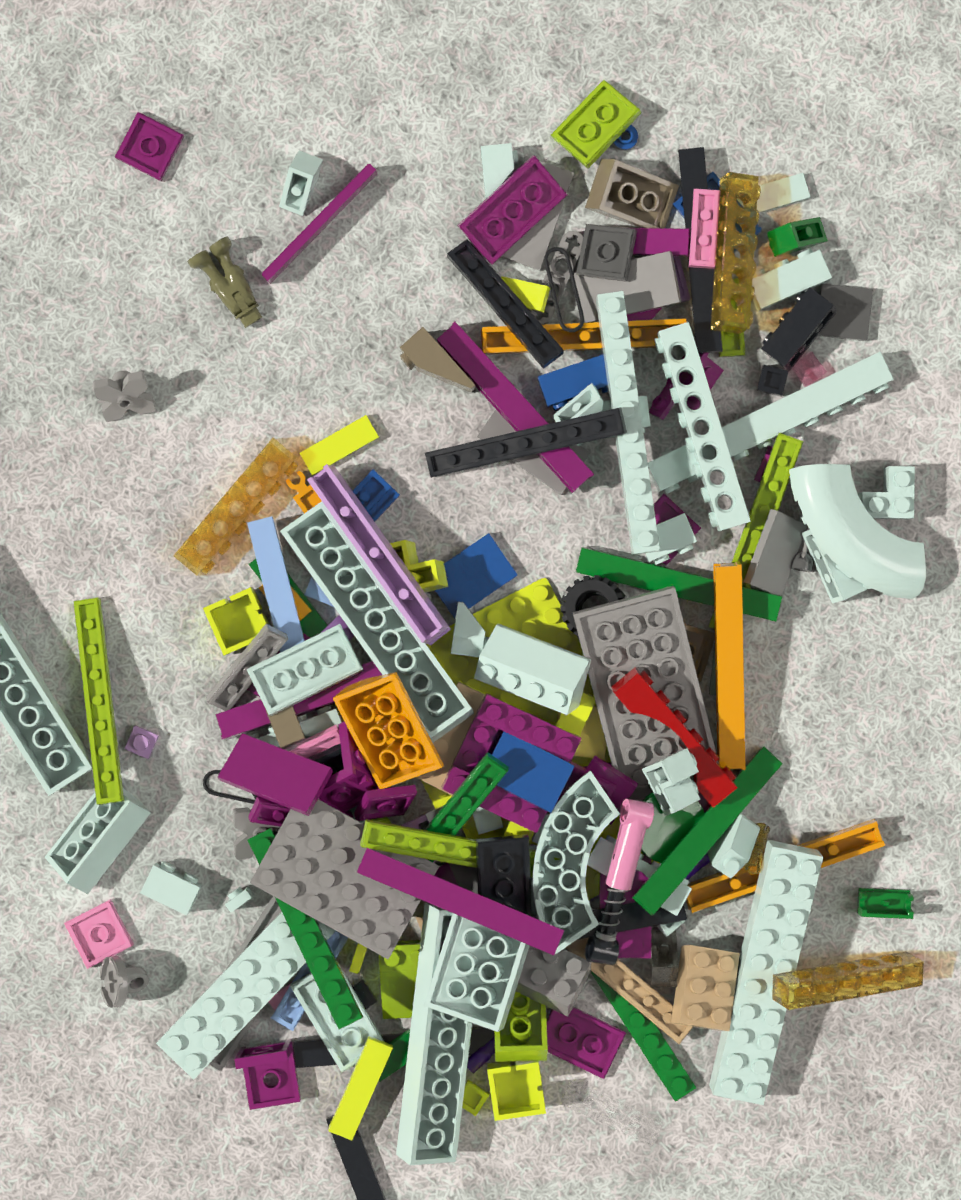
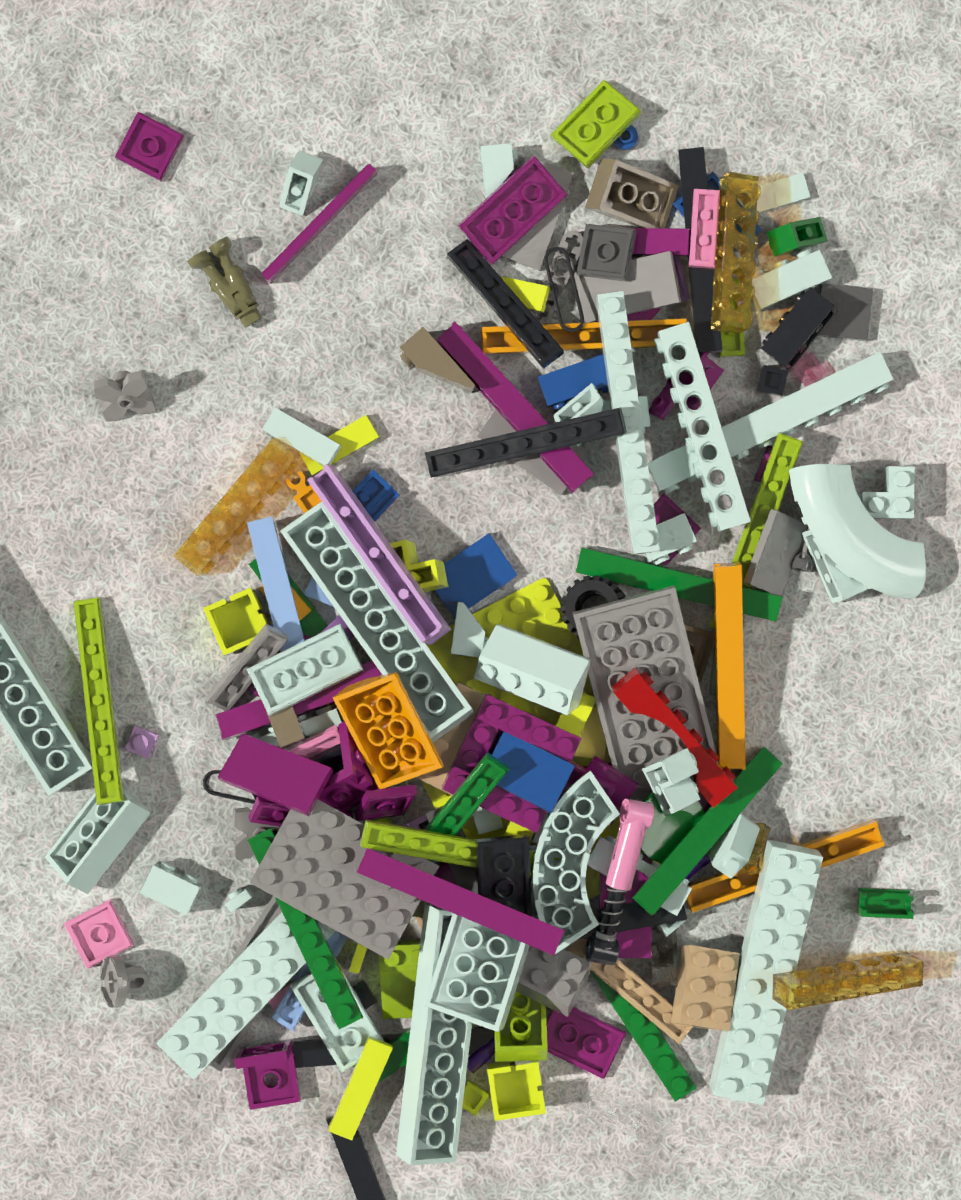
none -> light aqua tile [262,408,341,466]

